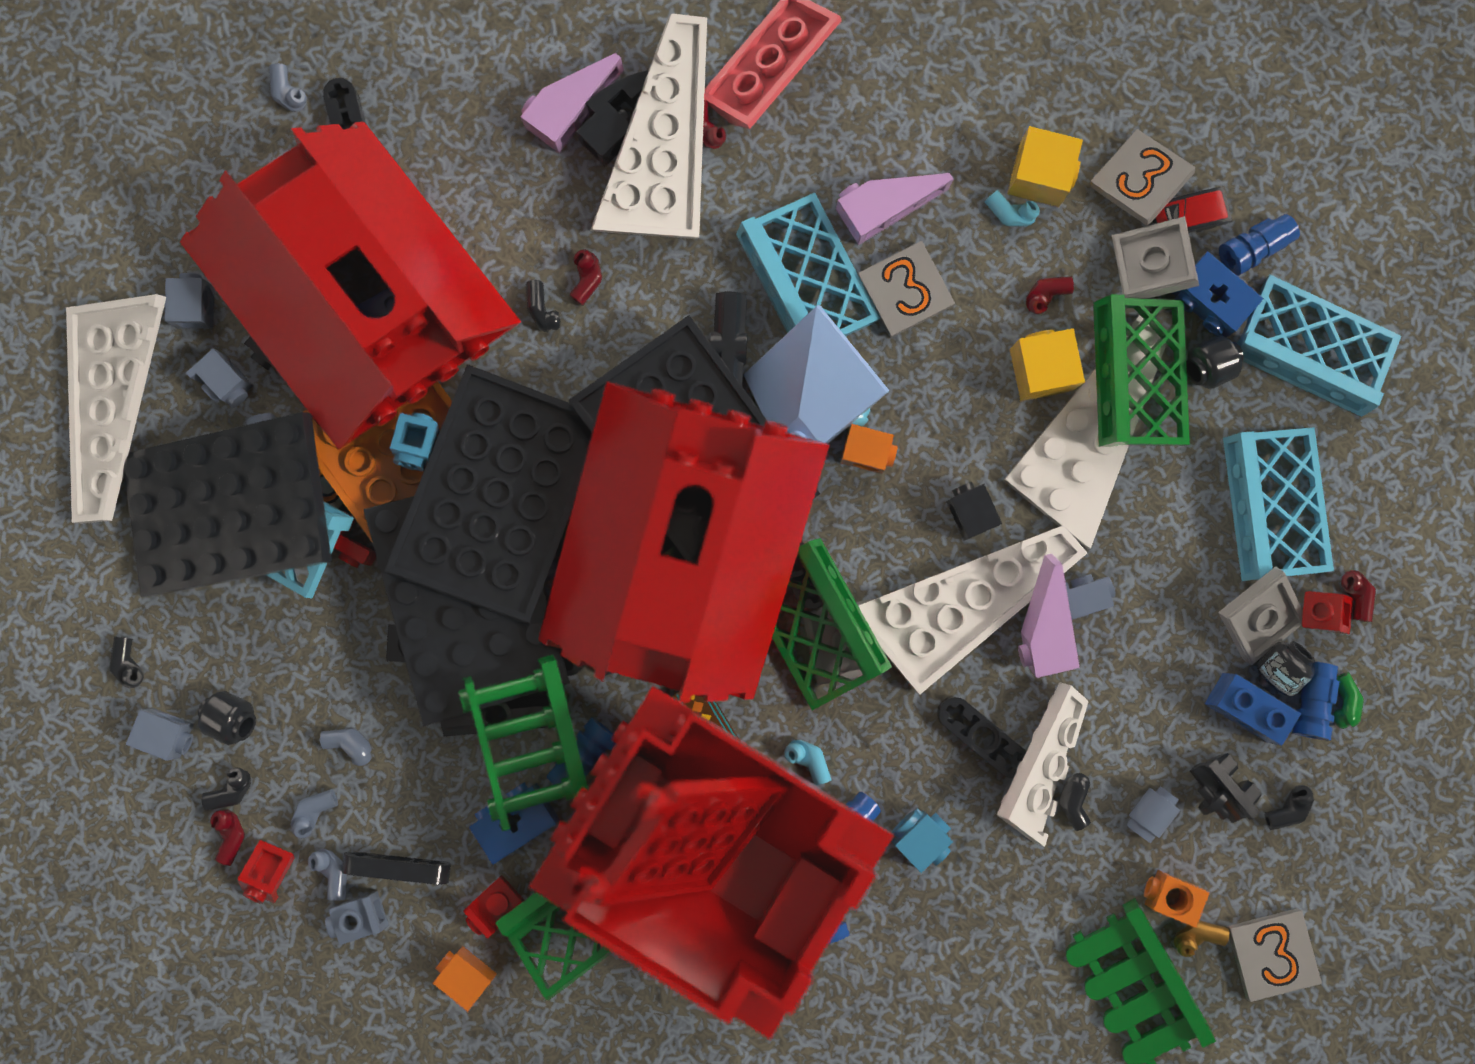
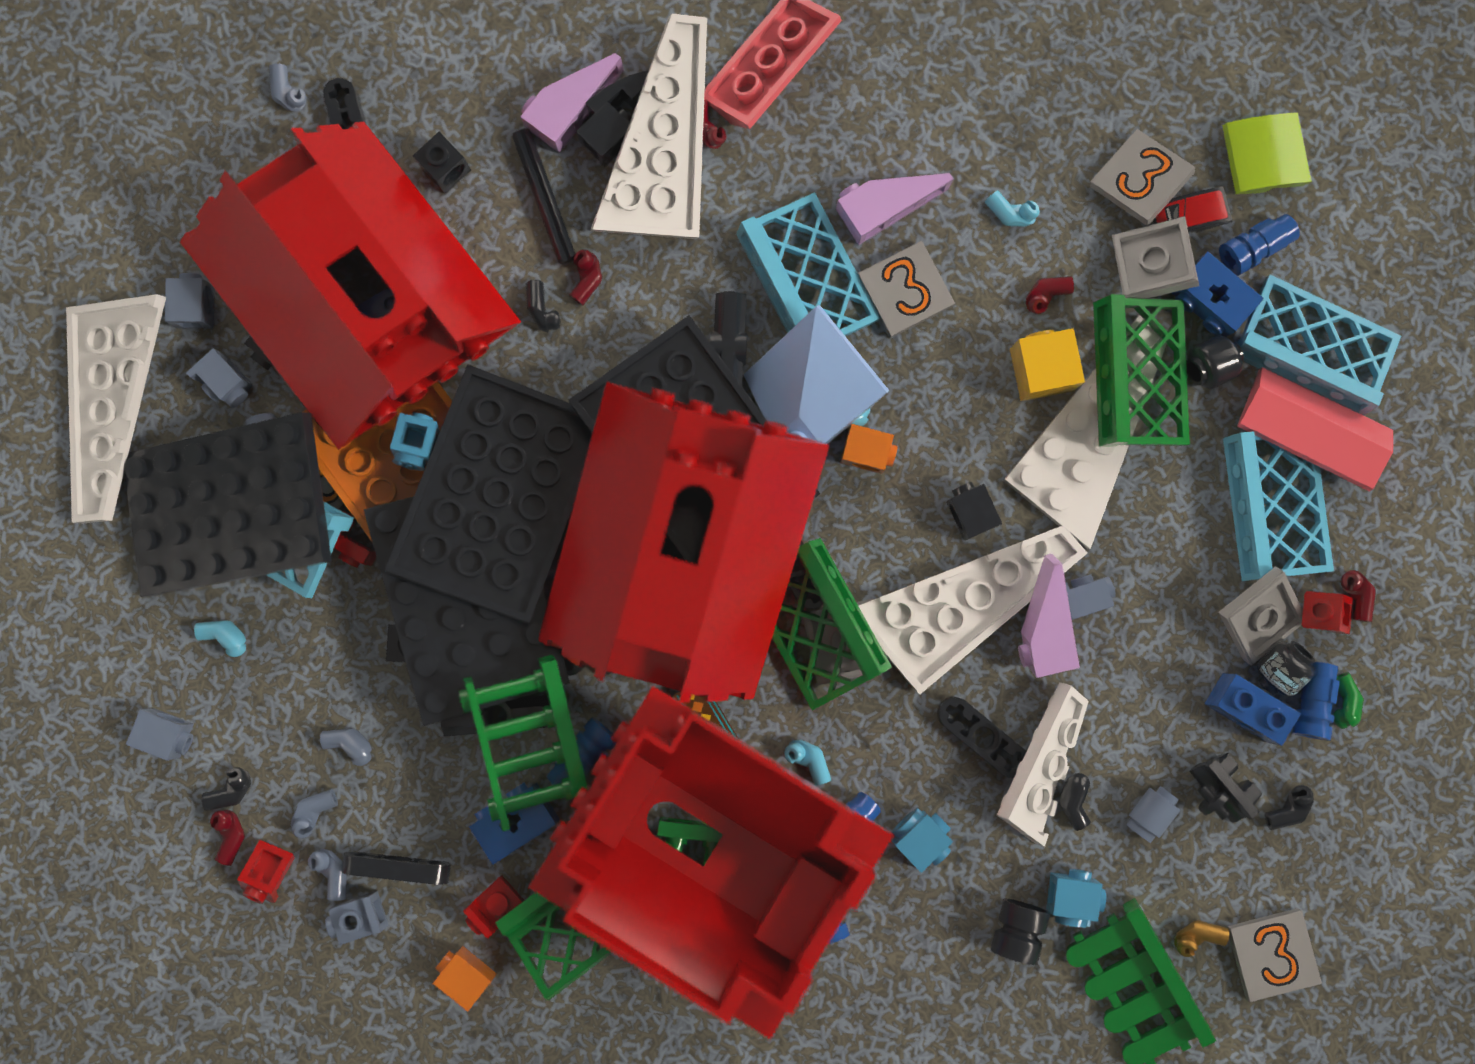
black arm [109,637,144,688] -> none
black head [198,691,256,745] -> none
red plate [571,775,792,906] -> none
yellow head [1007,126,1083,207] -> none
orange brick [1144,870,1209,928] -> none
none -> medium azure arm [194,620,246,657]
none -> black brick [413,132,471,194]
none -> black axle [512,128,575,264]
none -> black wheel [990,898,1051,965]
none -> dark azure brick [1046,869,1106,928]
none -> lime slope [1222,113,1312,194]
none -> coral slope [1237,367,1393,492]

